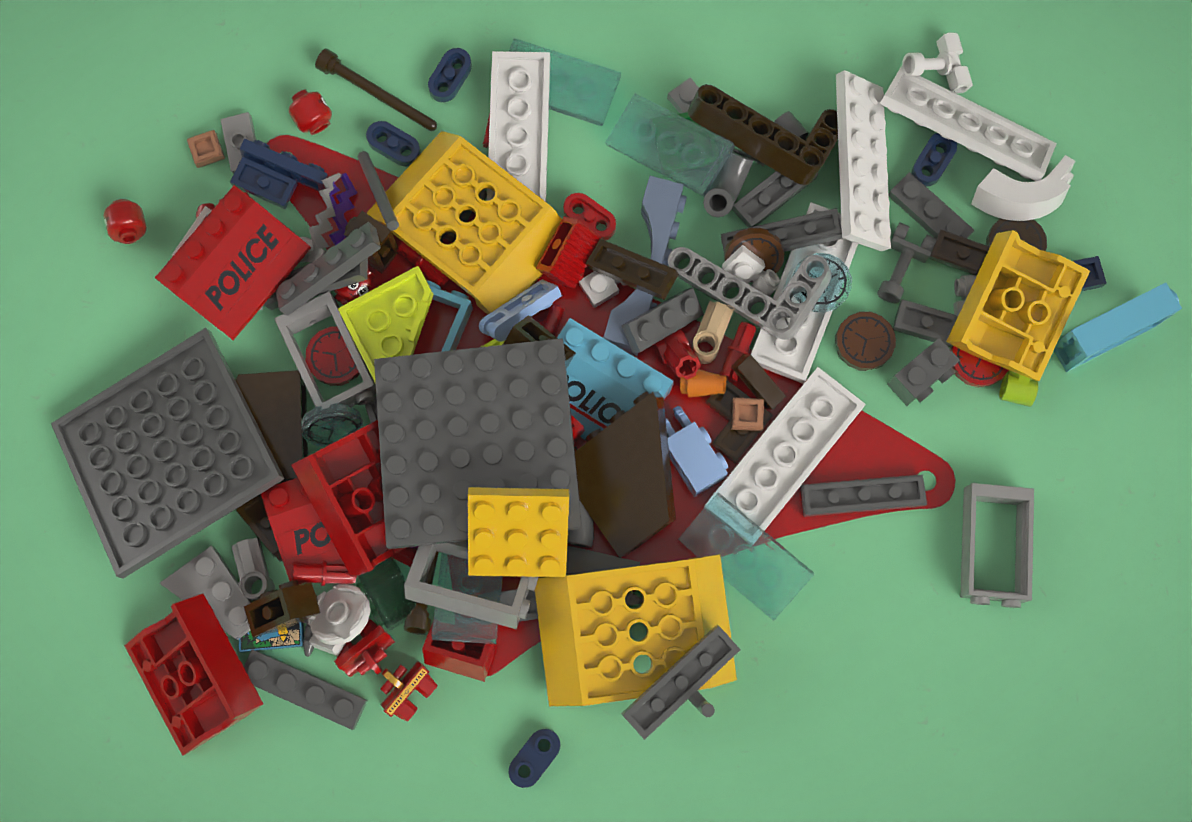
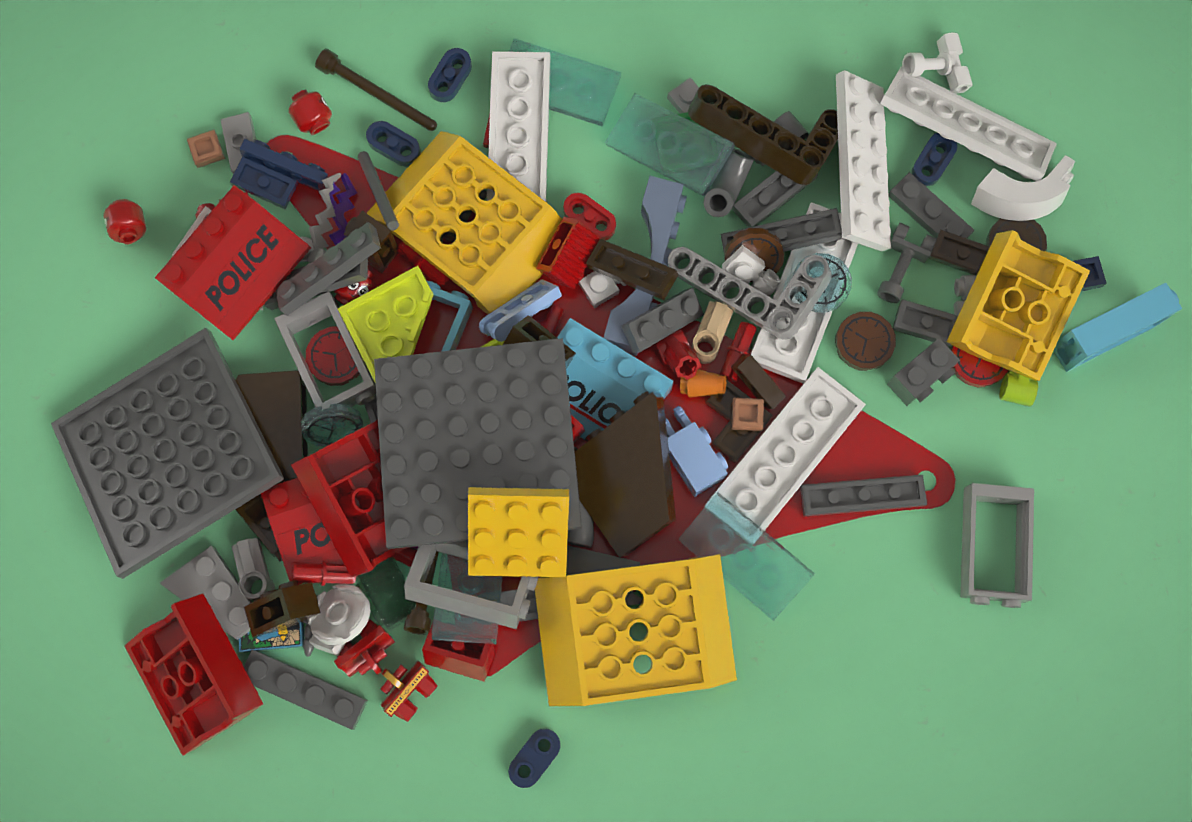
dark grey plate [621,625,741,740] -> none

